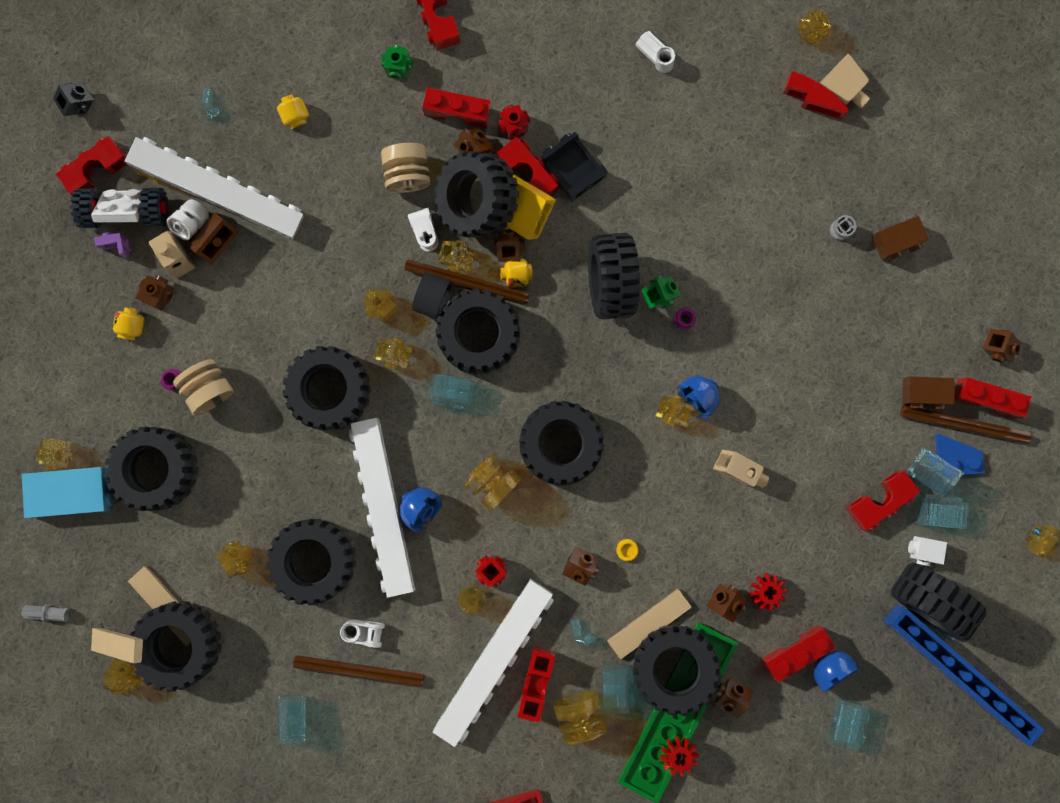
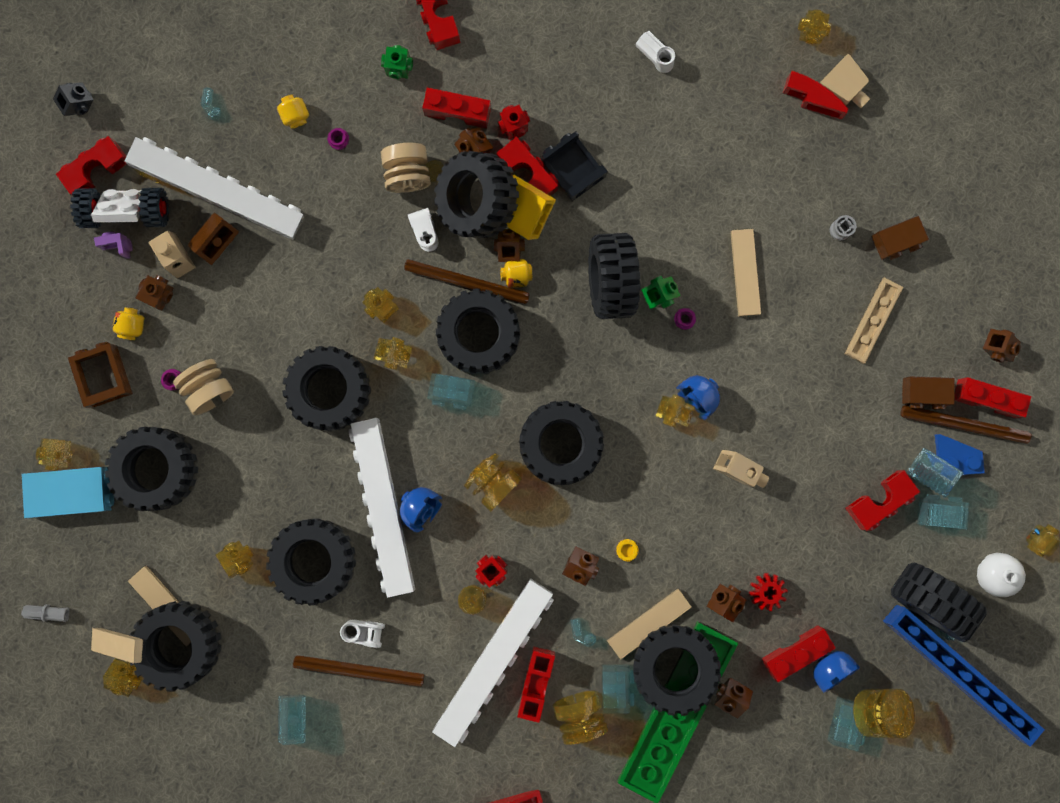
white wheel [167,199,209,240] -> none
black piece [412,272,452,320] -> none
clear yellow brick [437,240,475,274] -> none
red gear [660,736,699,777] -> none
white brick [908,536,947,566] -> none
none -> reddish brown window [68,342,133,408]
none -> magenta plate [327,128,349,150]
none -> tan tile [731,229,761,317]
none -> tan tile [845,277,903,364]
none -> clear yellow wheel [853,689,915,738]
none -> white cylinder [977,553,1026,597]

